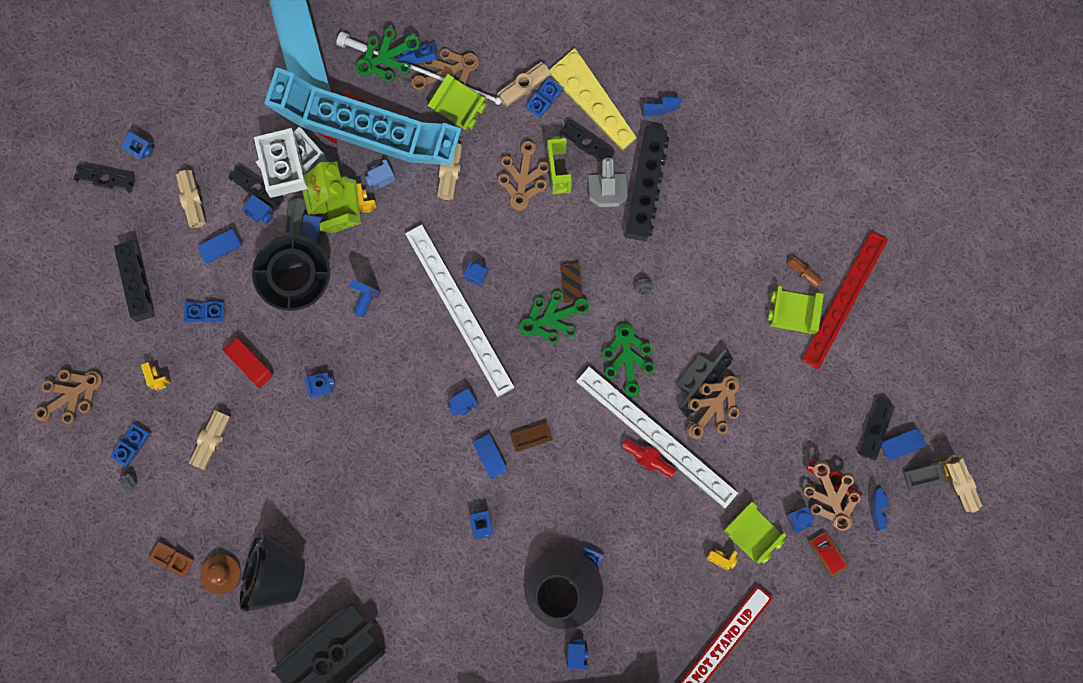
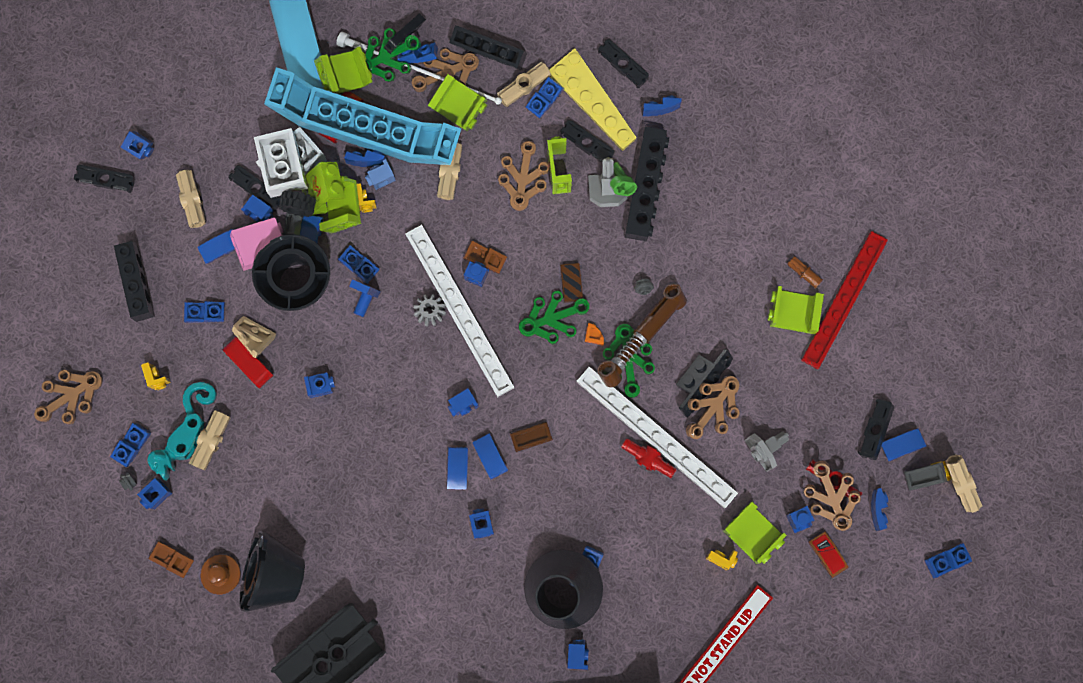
none -> blue brick [137,478,173,510]
none -> teal animal [147,382,217,481]
none -> bright pink brick [230,218,283,271]
none -> tan wing [232,316,276,358]
none -> black tyre [279,190,316,217]
none -> lime panel [314,46,372,94]
none -> blue slope [337,245,380,284]
none -> blue slope [344,150,386,167]
none -> black piece [383,13,426,54]
none -> light grey gear [414,294,446,327]
none -> blue slope [446,447,468,489]
none -> black brick [449,25,527,71]
none -> dark orange slope [463,241,507,274]
none -> orange tile [585,323,604,345]
none -> reddish brown piece [597,284,687,388]
none -> black piece [598,39,649,88]
none -> bright green piece [610,162,637,196]
none -> light grey piece [744,431,789,472]
none -> blue slope [924,543,972,578]

